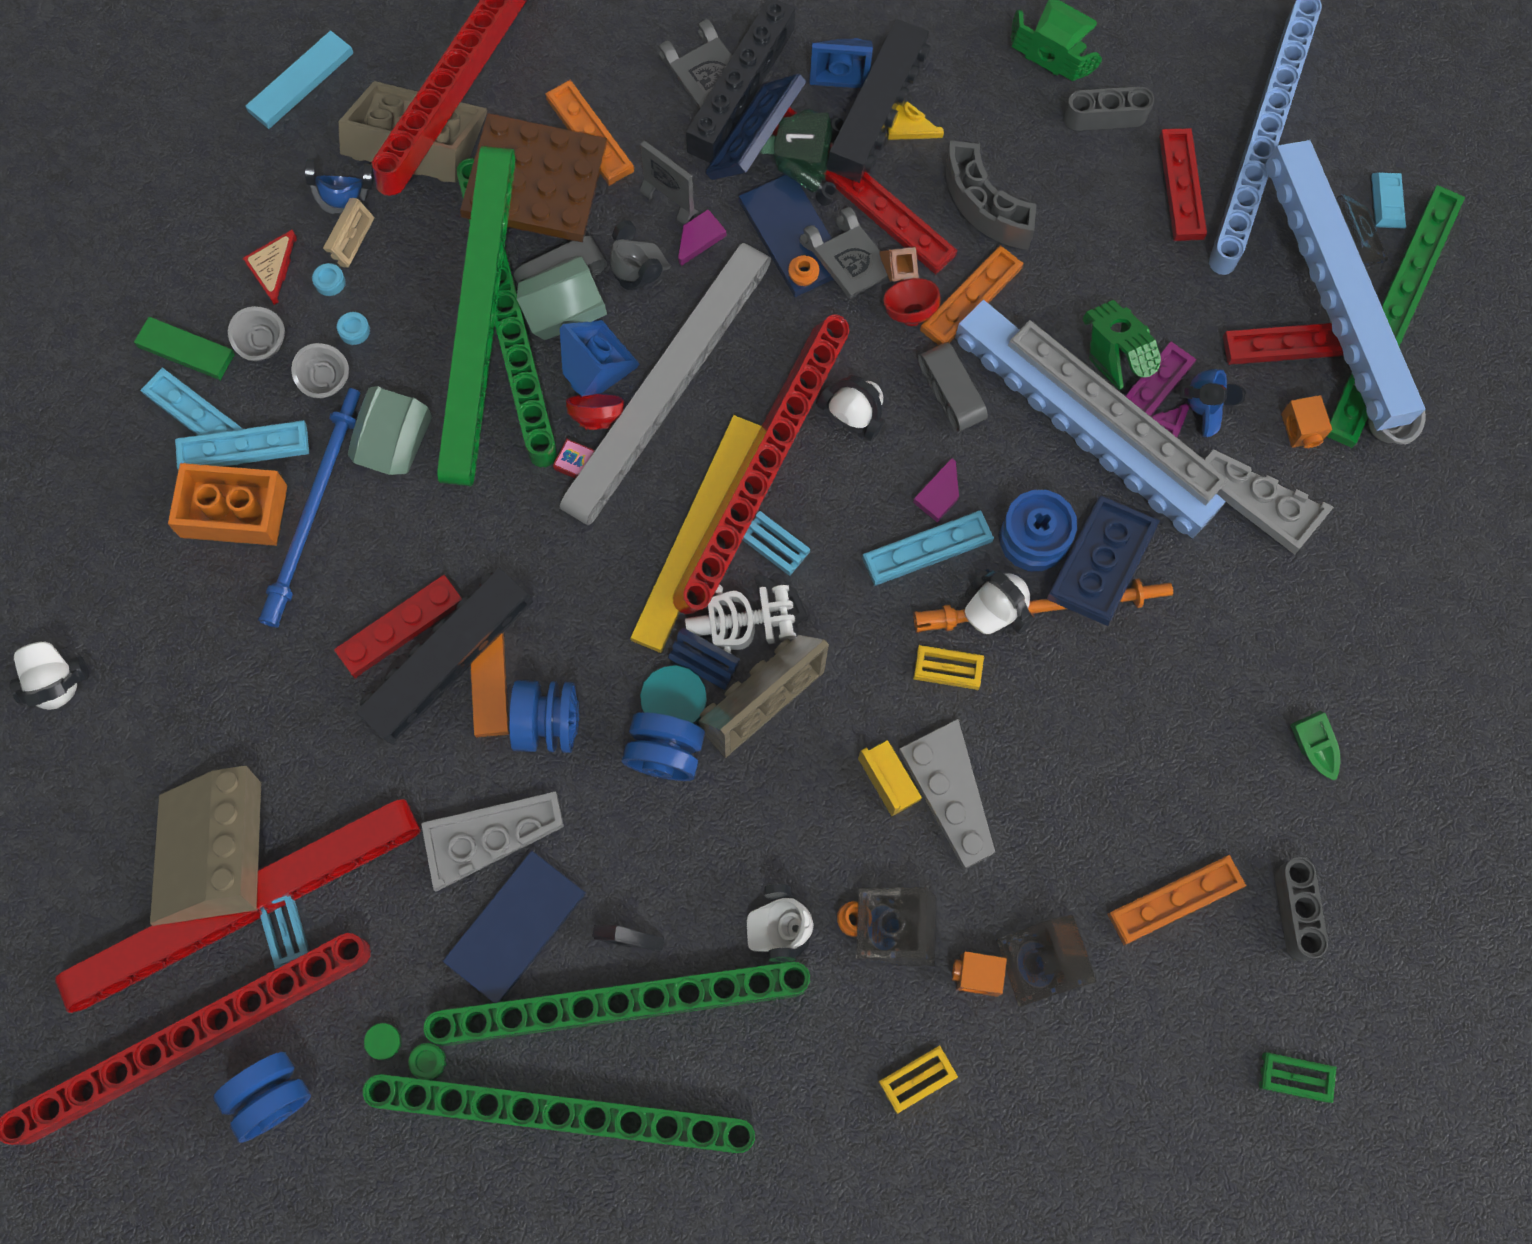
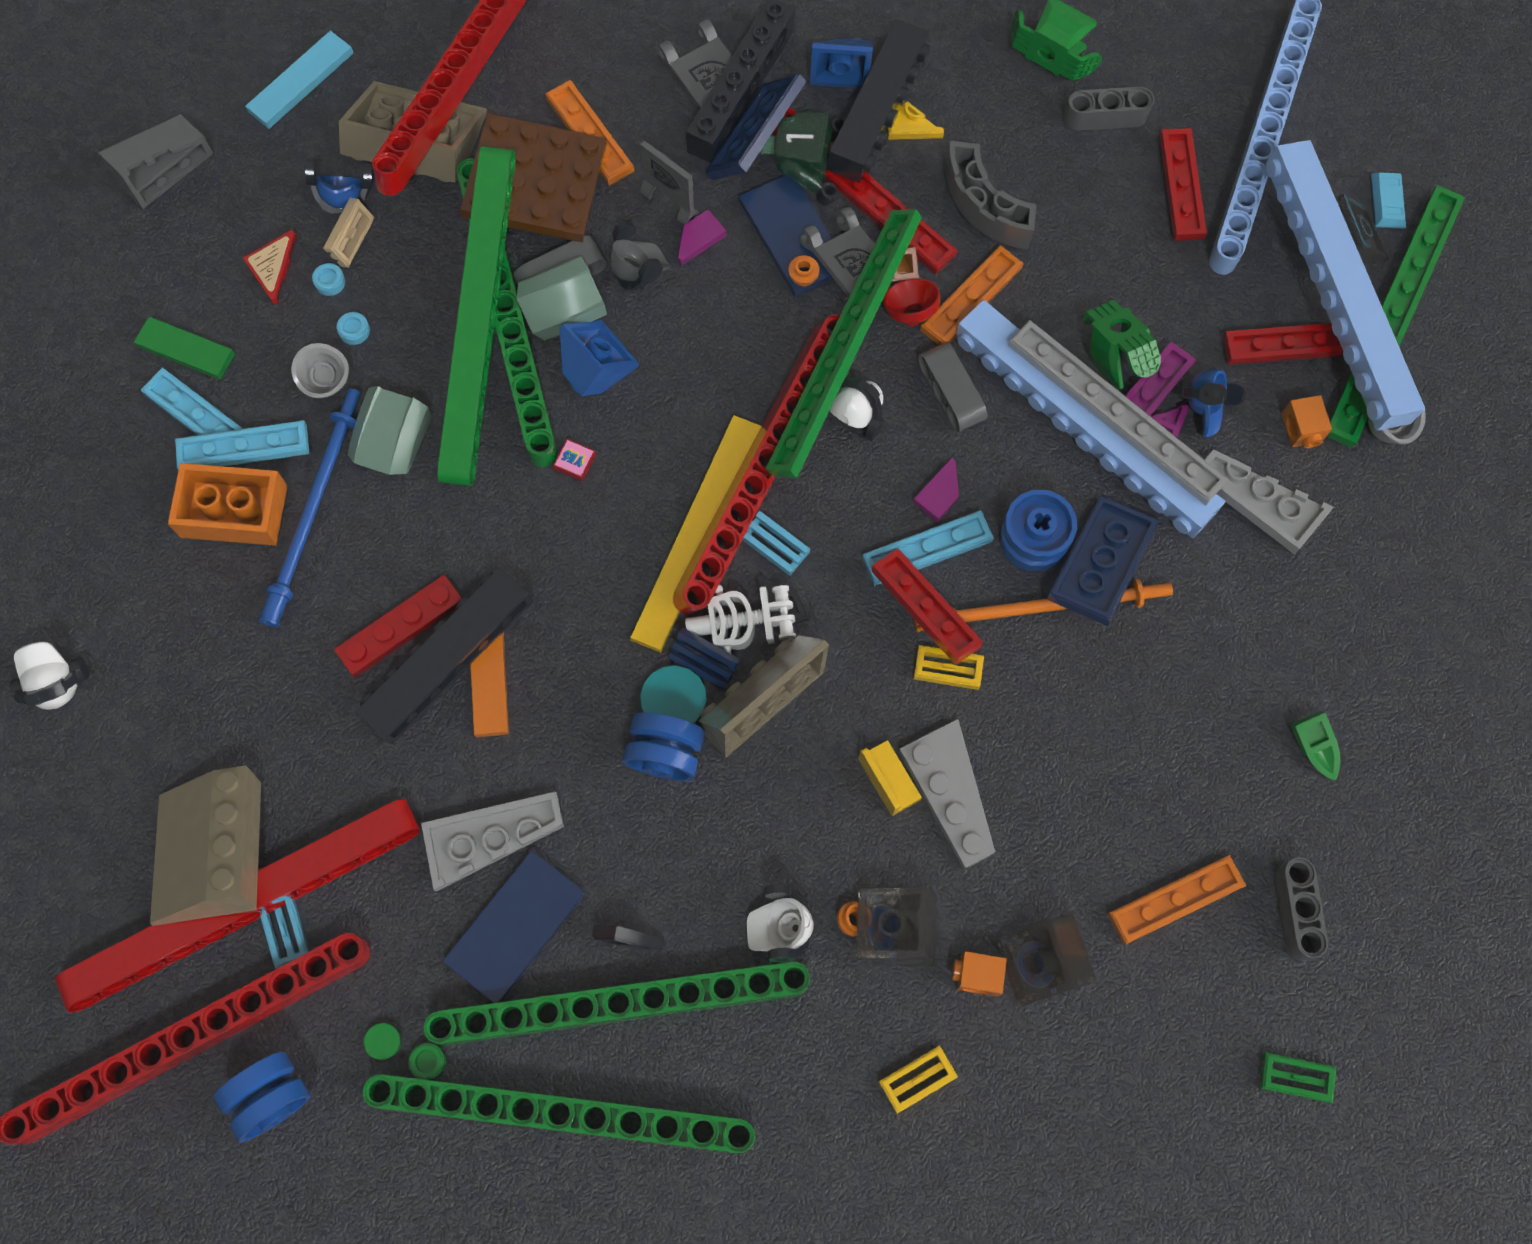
light grey helmet [228,307,285,361] -> none
blue wheel [509,680,579,753] -> none
light grey beam [560,243,771,525] -> none
red piece [566,394,624,430] -> none
white cap [964,569,1035,634] -> none
none -> dark grey wedge [98,114,213,209]
none -> green plate [766,209,922,478]
none -> red plate [872,549,983,665]

